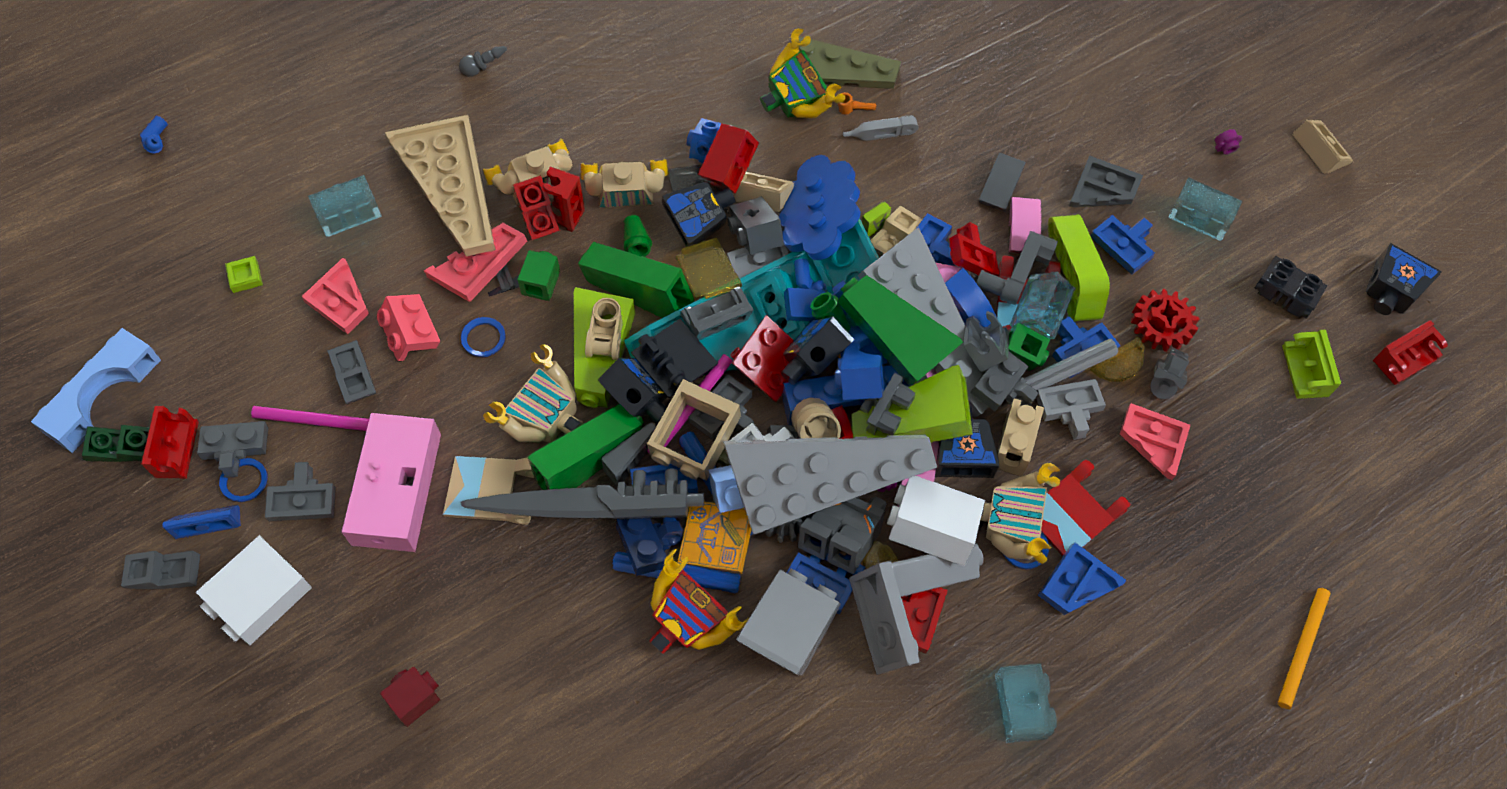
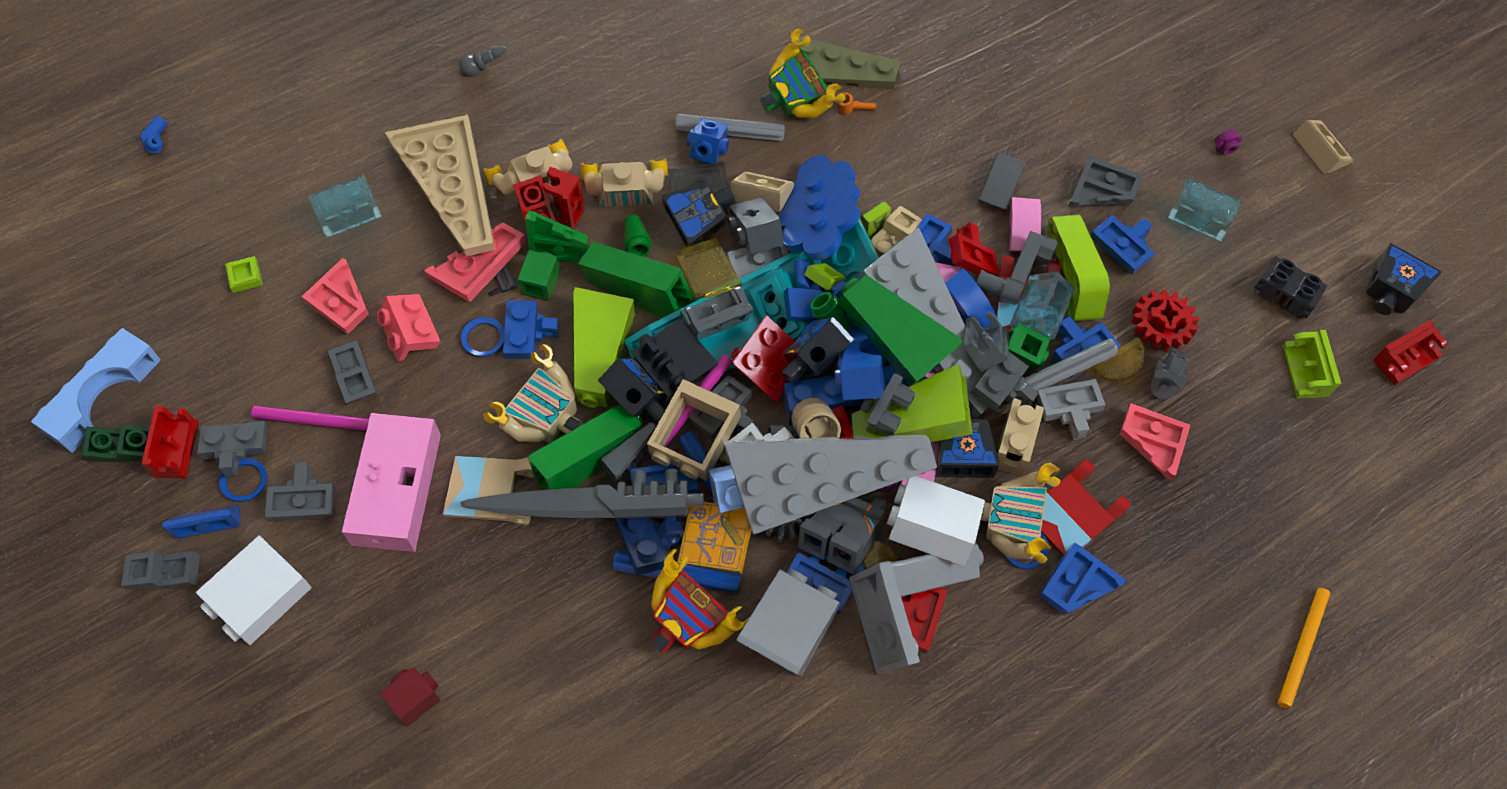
tan piece [585,298,623,360] -> none
red hinge [698,123,759,194] -> none
light grey piece [843,116,918,141] -> none
clear light blue brick [995,663,1057,743] -> none
none -> blue hinge [503,300,559,359]
none -> green wing [525,211,589,263]
none -> light grey axle [675,114,785,141]
none -> lime tile [804,263,847,290]

